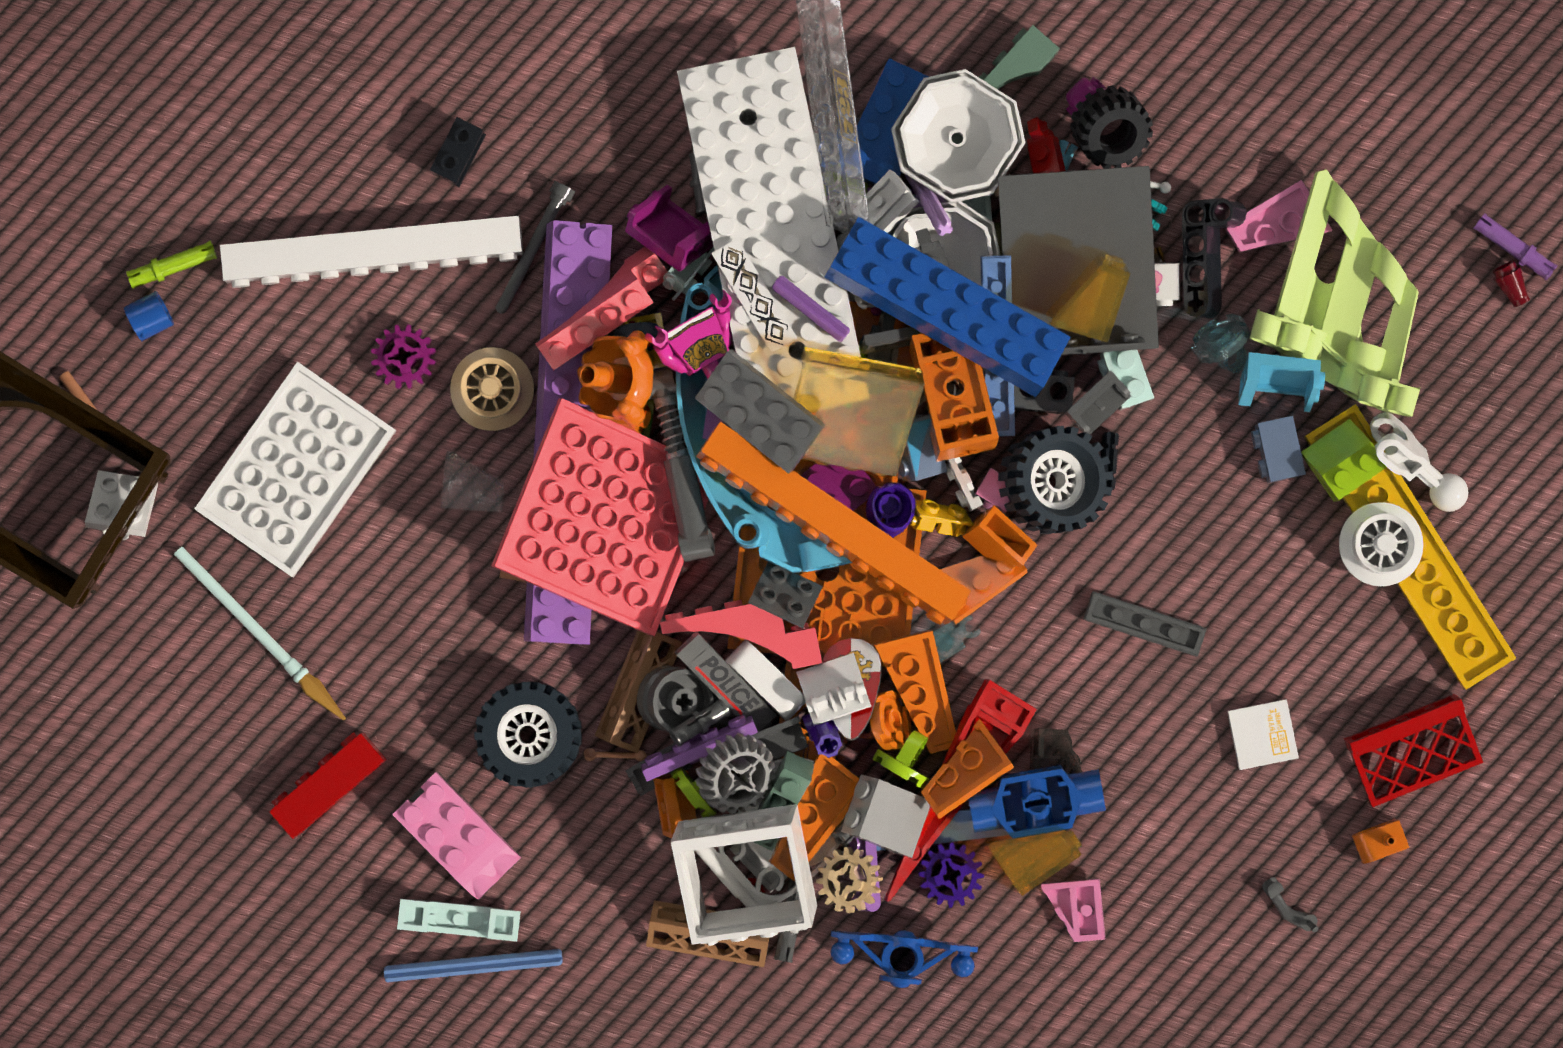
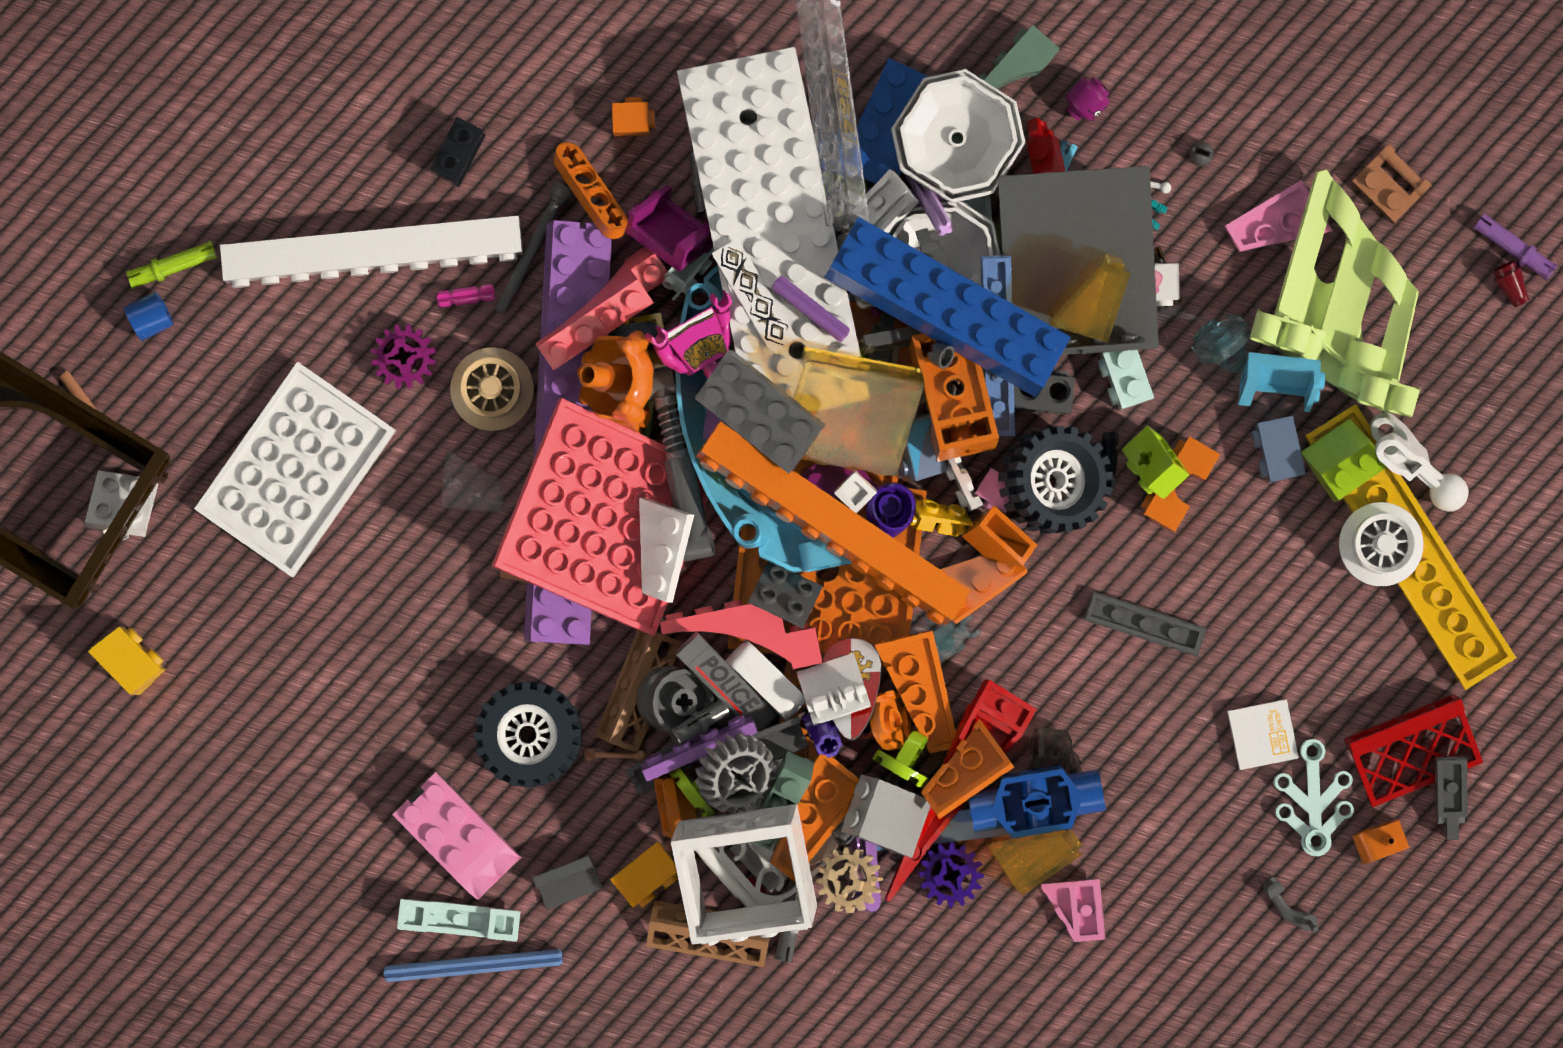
light aqua piece [174,547,346,720] -> none
red brick [269,732,387,839] -> none
blue piece [830,930,978,988] -> none
dark grey hinge [1065,371,1131,434] -> none
black tyre [1070,85,1153,169] -> none
black beam [1182,198,1247,319] -> none
none -> yellow slope [88,627,166,695]
none -> dark pink axle [437,284,496,308]
none -> dark grey panel [532,855,602,909]
none -> orange beam [553,142,628,239]
none -> light orange brick [610,841,678,908]
none -> orange brick [612,97,655,137]
none -> white wing [639,498,694,602]
none -> white plate [834,470,877,513]
none -> dark grey hinge [927,342,954,369]
none -> lime brick [1122,425,1190,499]
none -> orange arch [1141,436,1221,533]
none -> dark grey hinge [1189,142,1214,166]
none -> light aqua plant [1273,739,1354,856]
none -> nougat plate [1351,143,1432,224]
none -> dark grey hinge [1435,756,1468,840]

